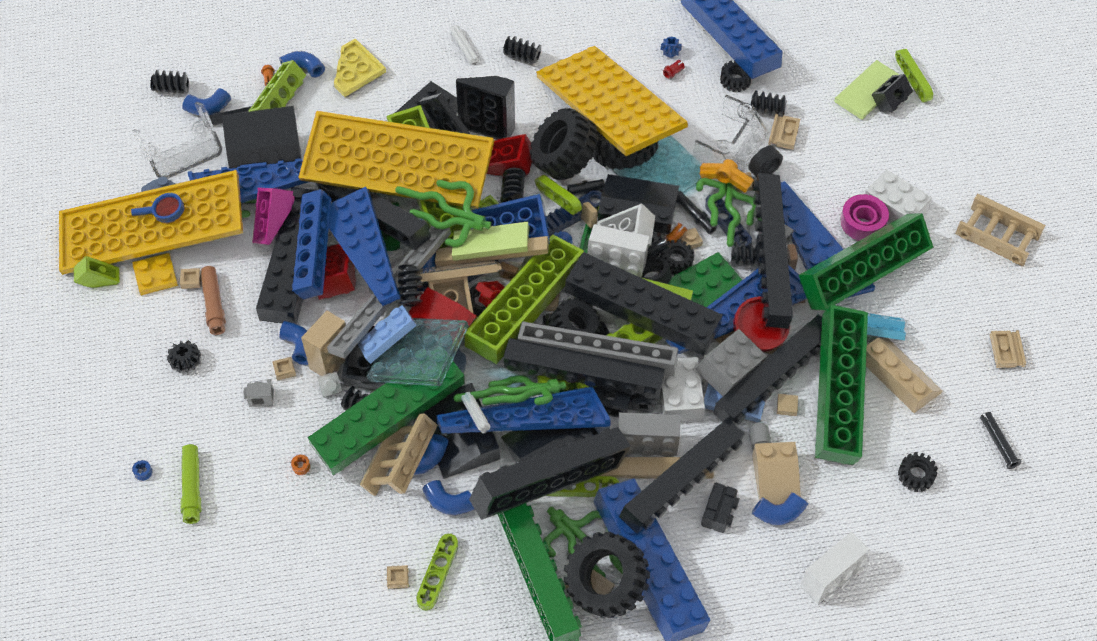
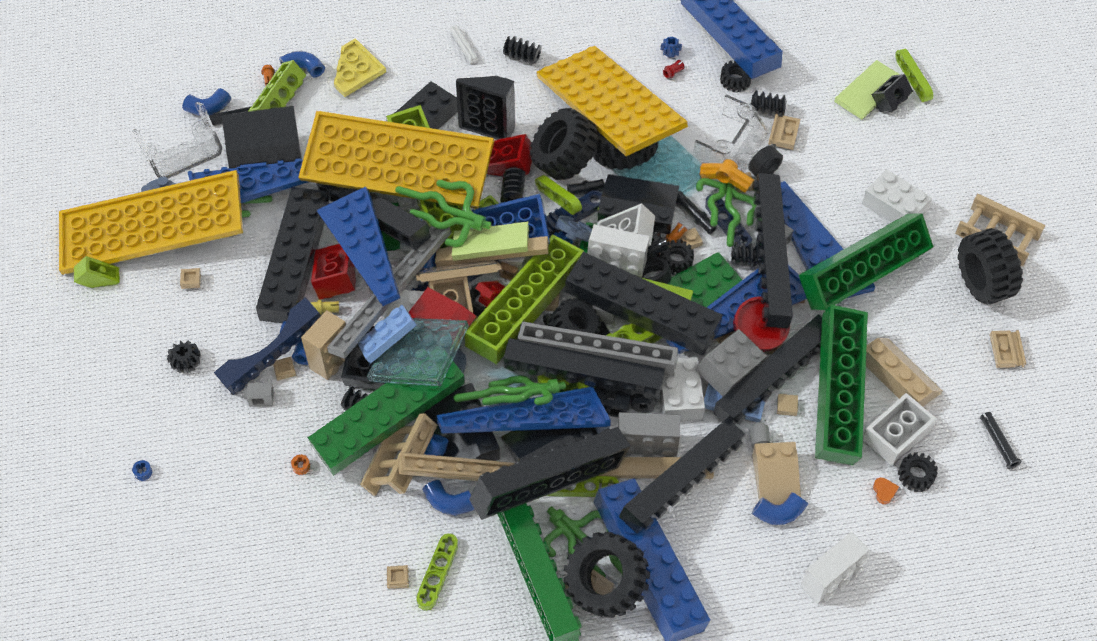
blue piece [131,193,184,223] -> none
yellow plate [132,253,178,296] -> none
black piece [150,69,189,94] -> none
lime piece [180,444,202,524] -> none
nougat piece [201,266,226,335] -> none
dark pink slope [252,188,294,245] -> none
blue brick [292,189,331,300] -> none
white plate [317,371,342,397] -> none
black piece [398,265,423,307] -> none
black tile [419,93,470,134] -> none
white axle [461,392,490,433] -> none
tan tile [581,202,598,228] -> none
black brick [701,482,740,533] -> none
medium nougat tile [787,244,798,270] -> none
dark pink piece [840,194,889,241] -> none
medium azure slope [867,313,906,341] -> none
none -> dark blue arch [213,297,321,395]
none -> light yellow pin [310,300,339,315]
none -> tan tile [398,452,515,481]
none -> sand blue plate [554,215,592,242]
none -> white brick [863,393,937,466]
none -> orange tile [873,477,899,504]
none -> black tyre [957,228,1023,305]

